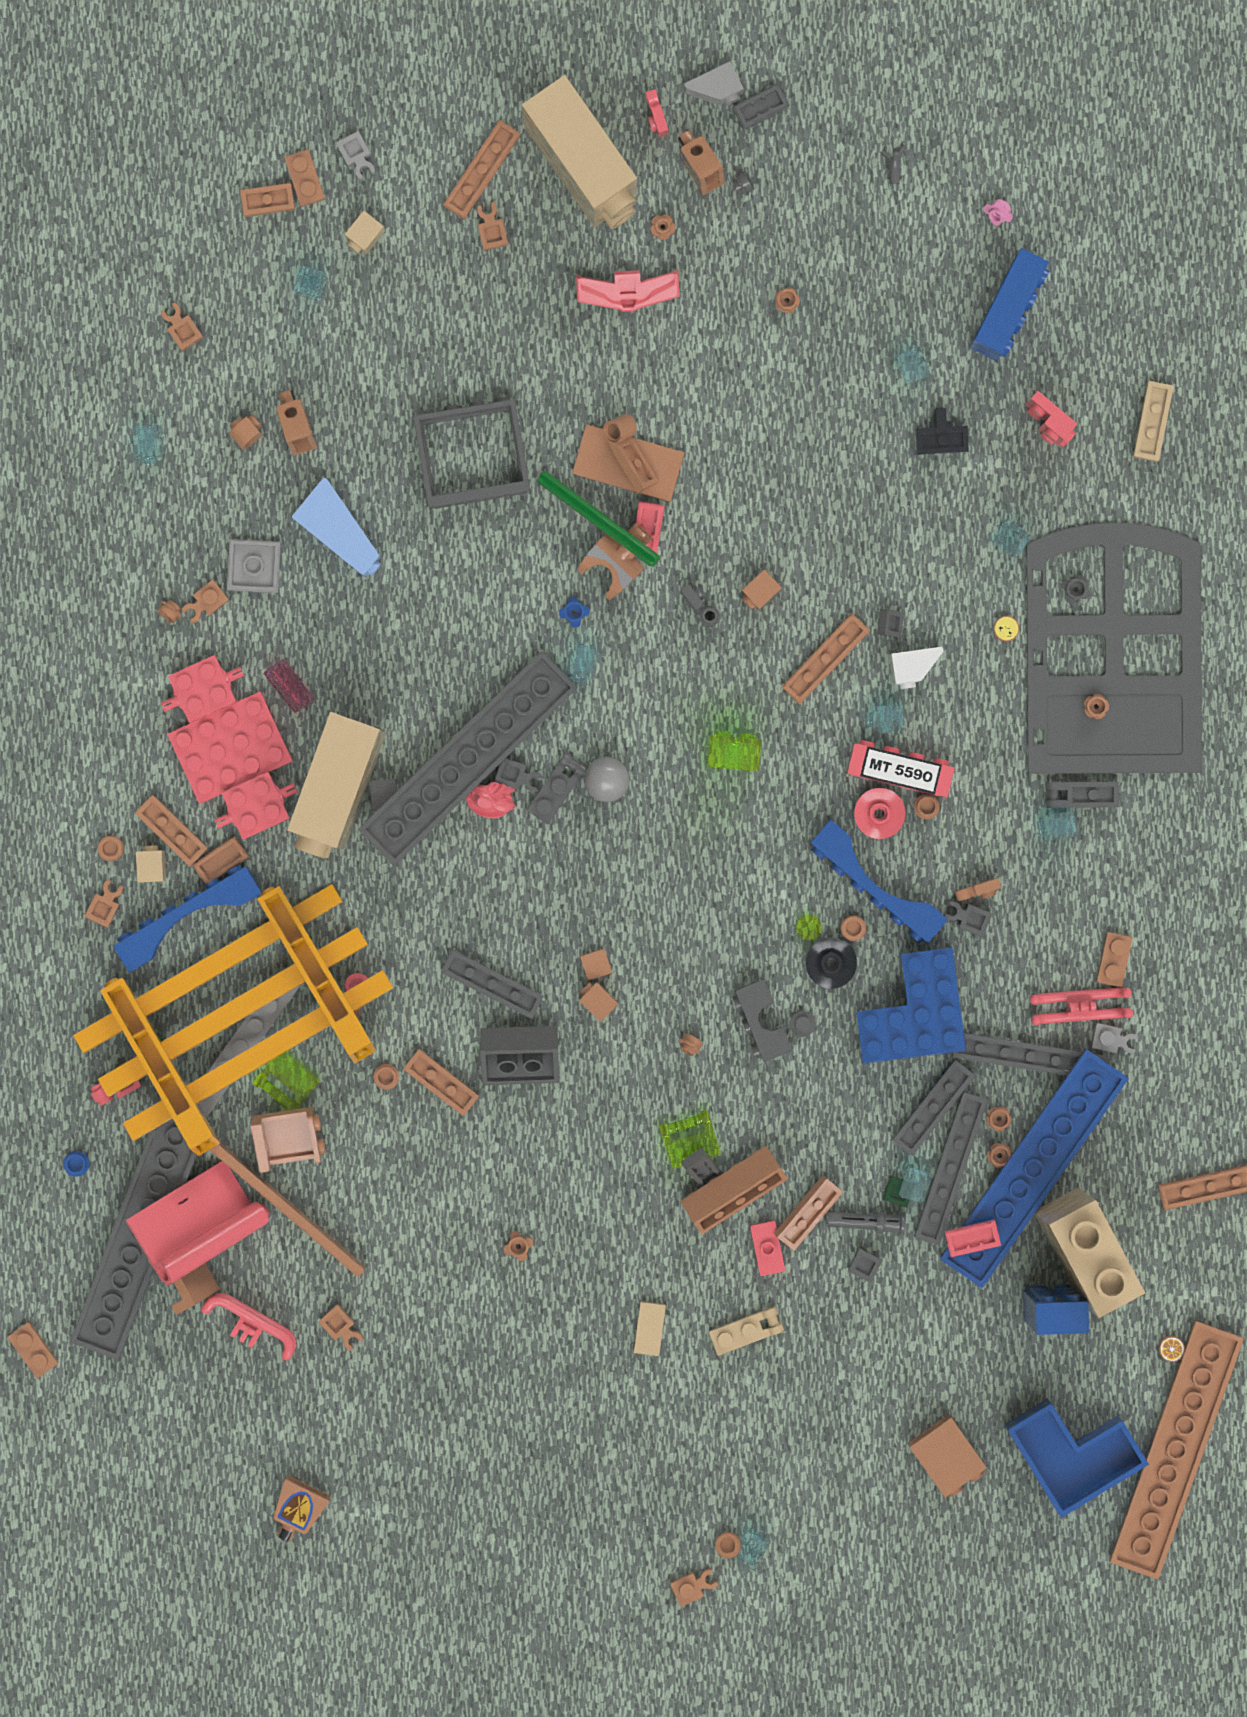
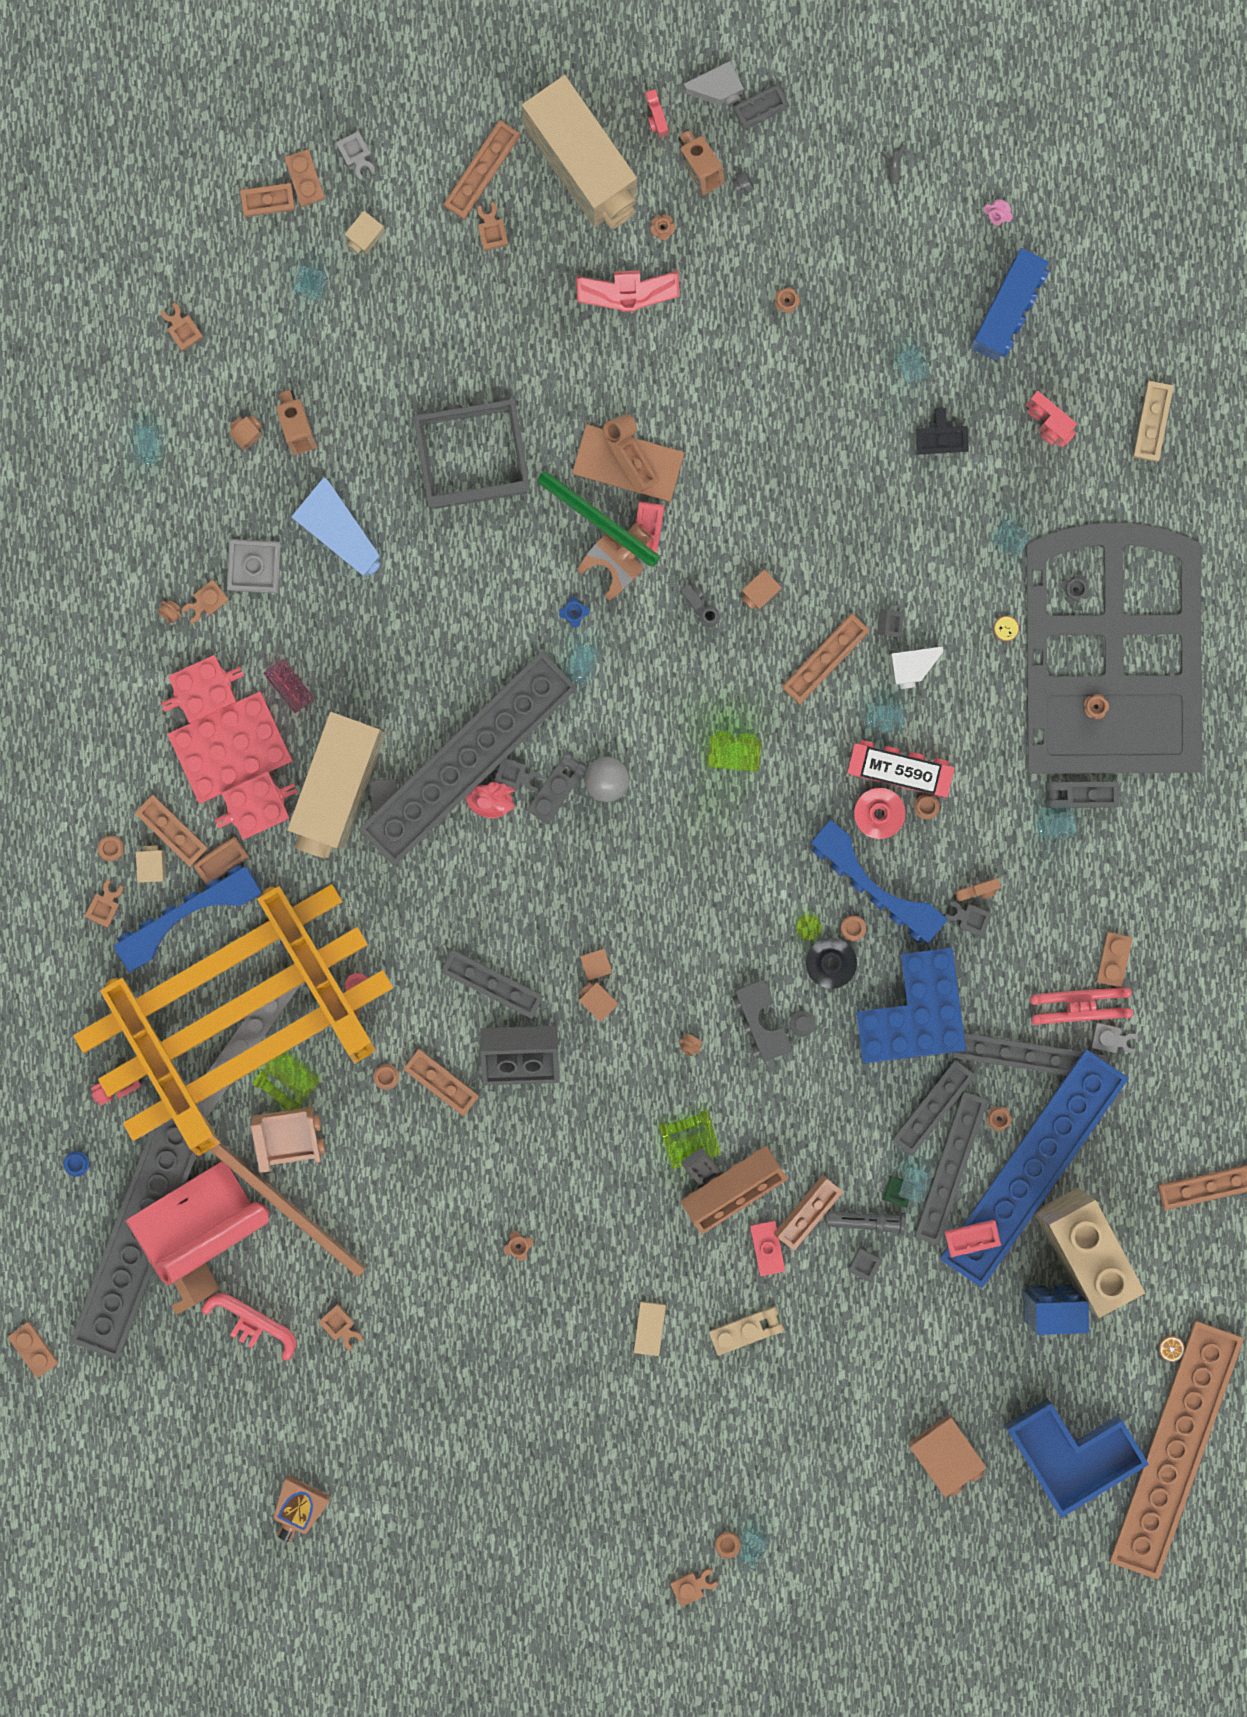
nougat plate [987,1143,1011,1168] -> none

